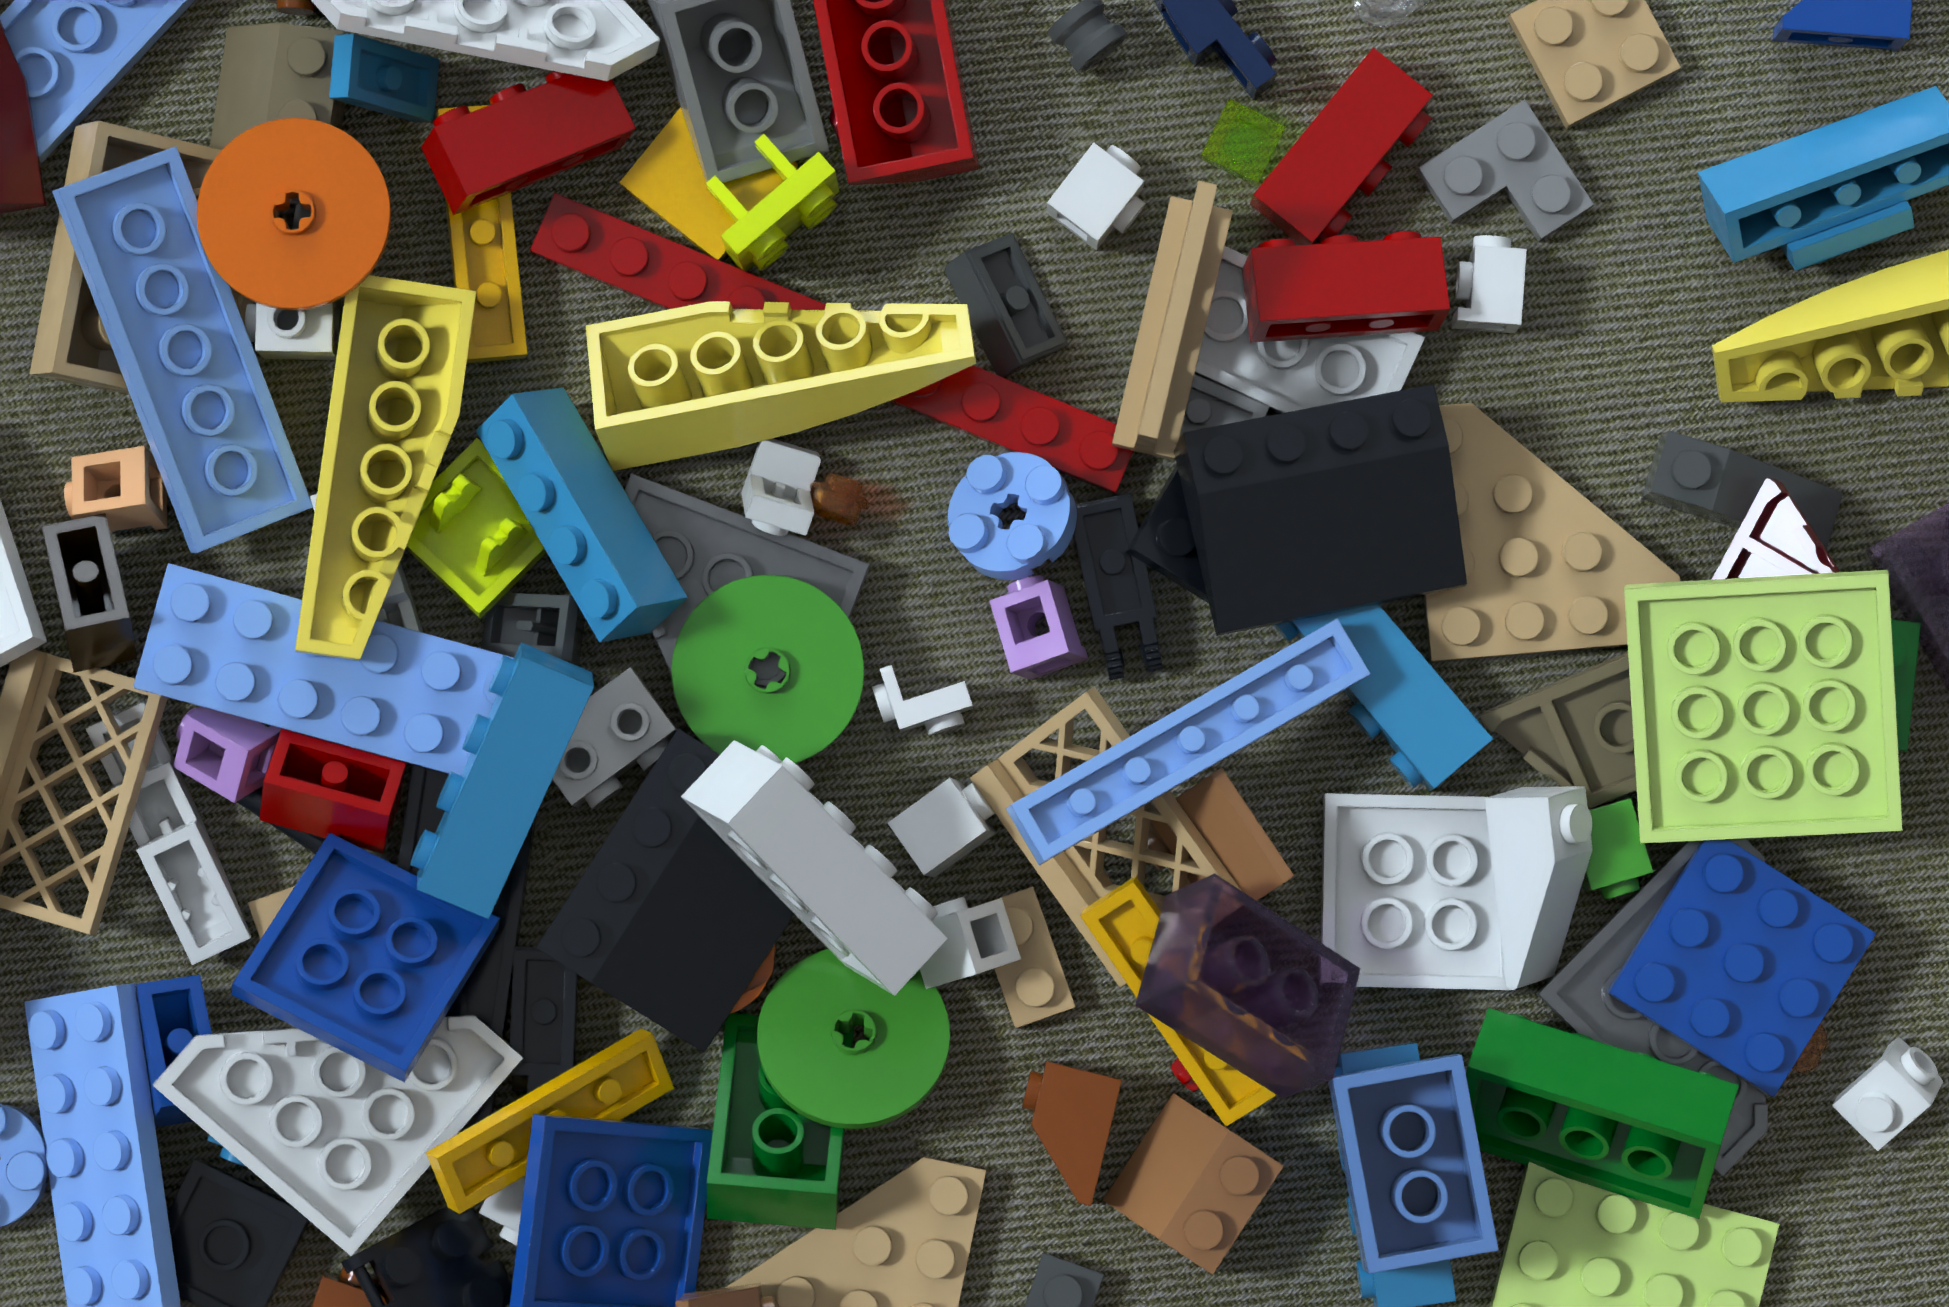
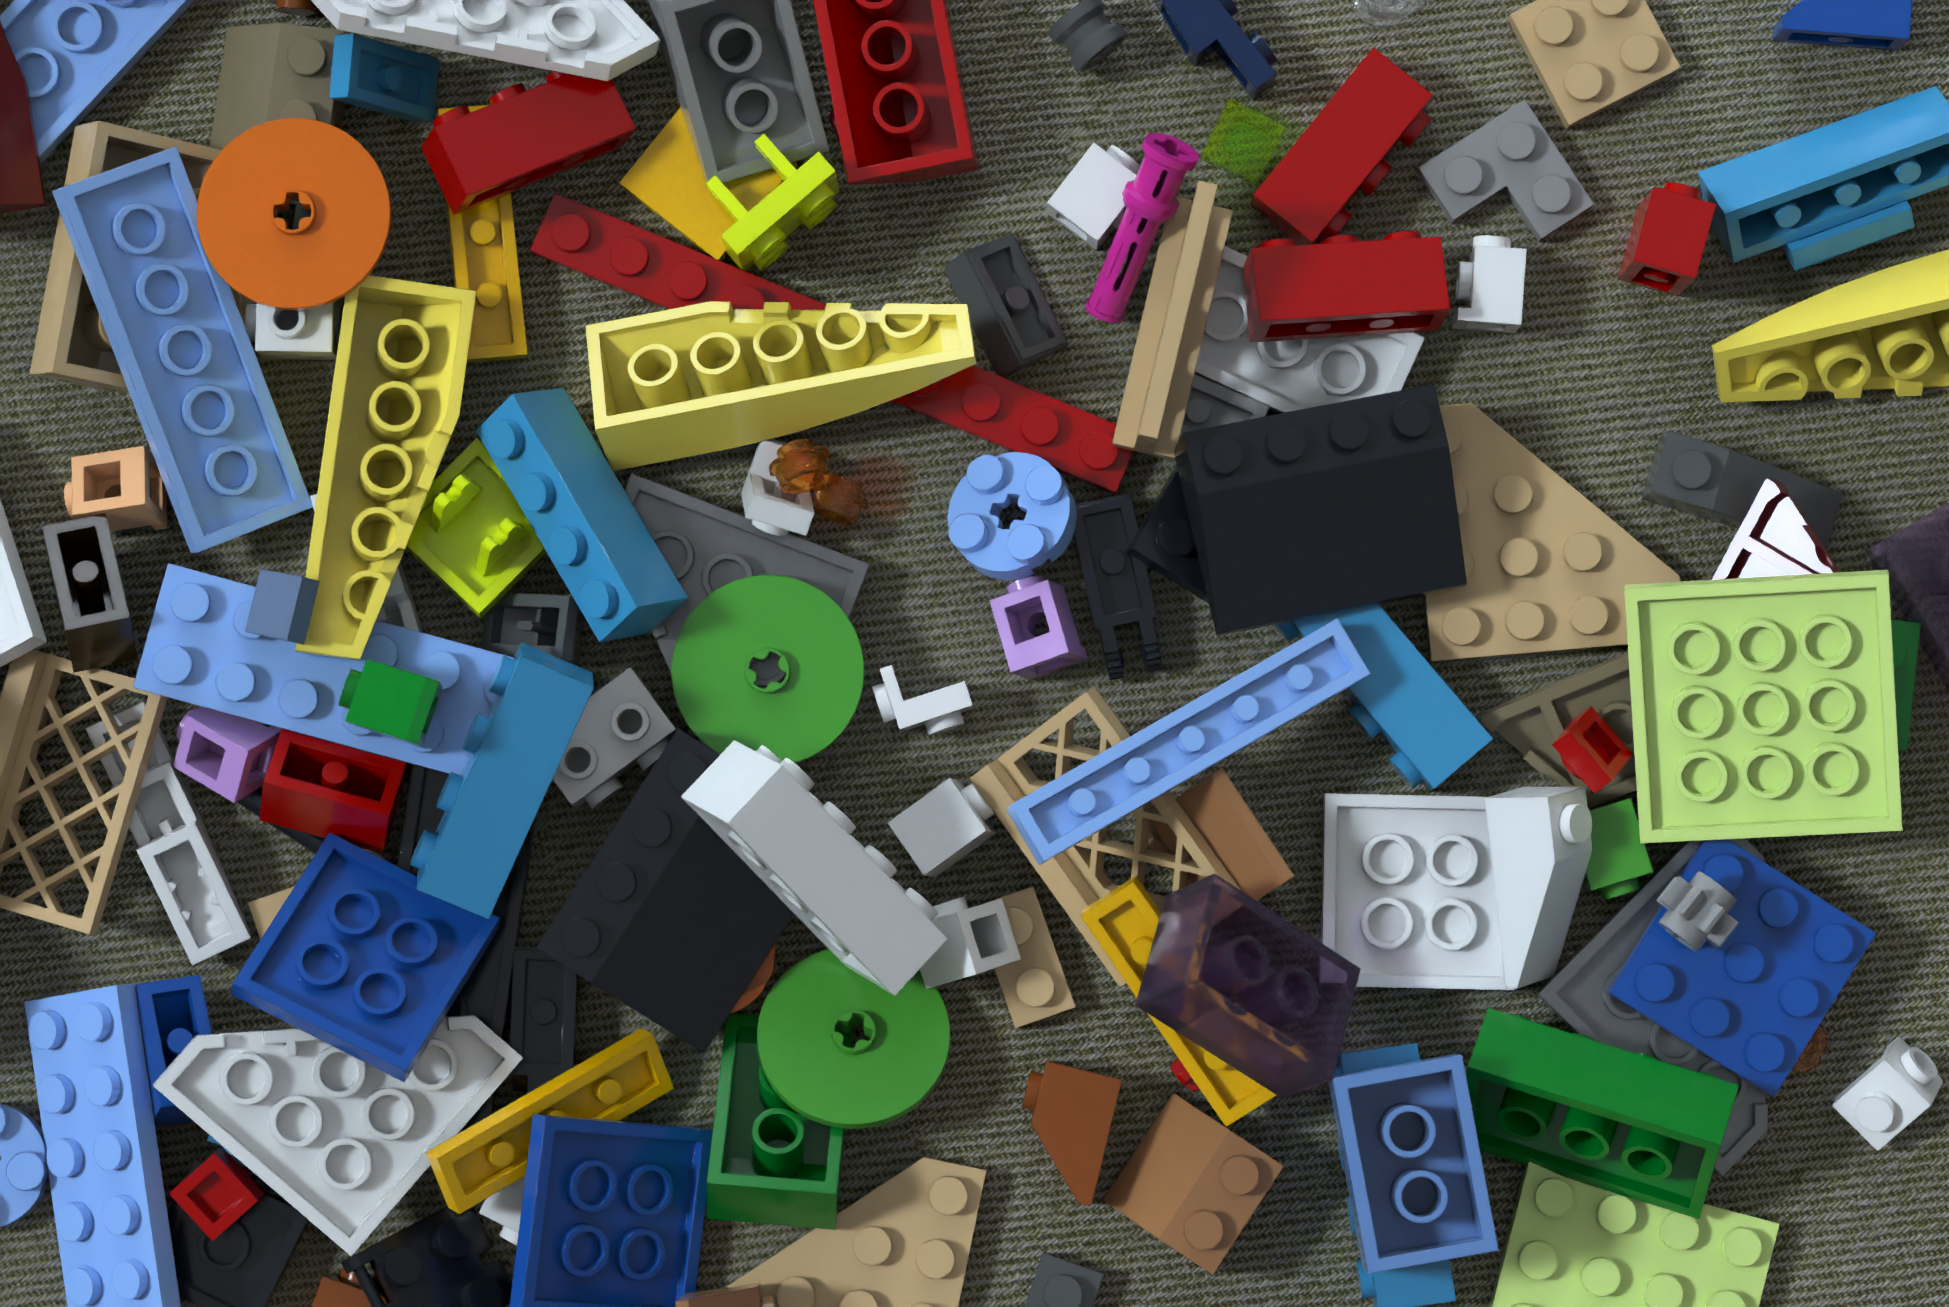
none -> red plate [169,1146,265,1241]
none -> sand blue tile [245,569,319,645]
none -> green slope [338,659,443,748]
none -> clear orange plate [769,439,830,494]
none -> dark pink pin [1085,133,1199,323]
none -> red plate [1552,706,1633,794]
none -> red brick [1617,182,1716,296]
none -> light grey gear [1656,871,1739,953]

